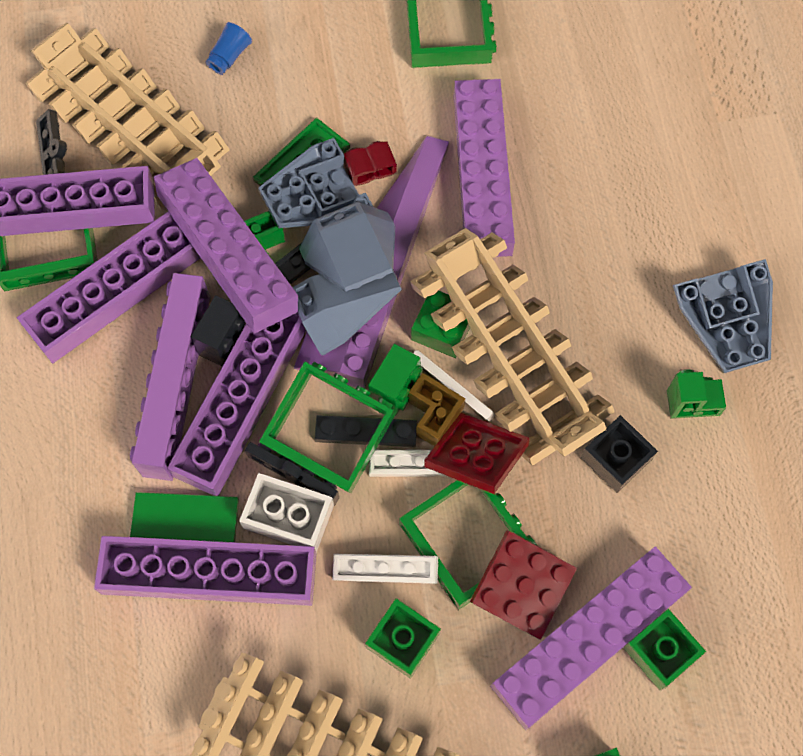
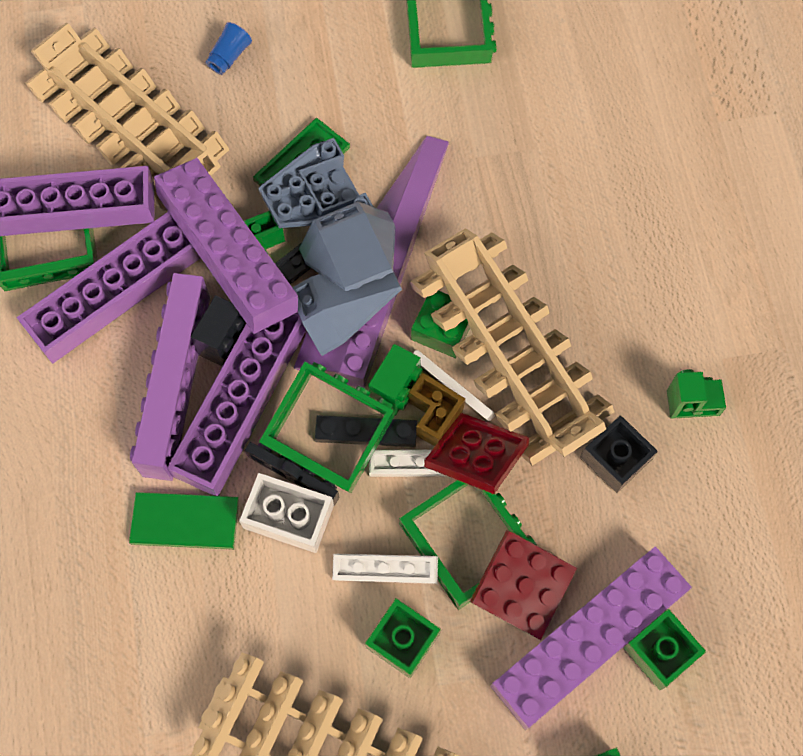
black hinge [36,109,67,175] -> none
medium lavender brick [94,536,317,606] -> none
dark red brick [344,141,397,186] -> none
medium lavender brick [454,79,515,257] -> none
sand blue wedge [673,259,773,373] -> none

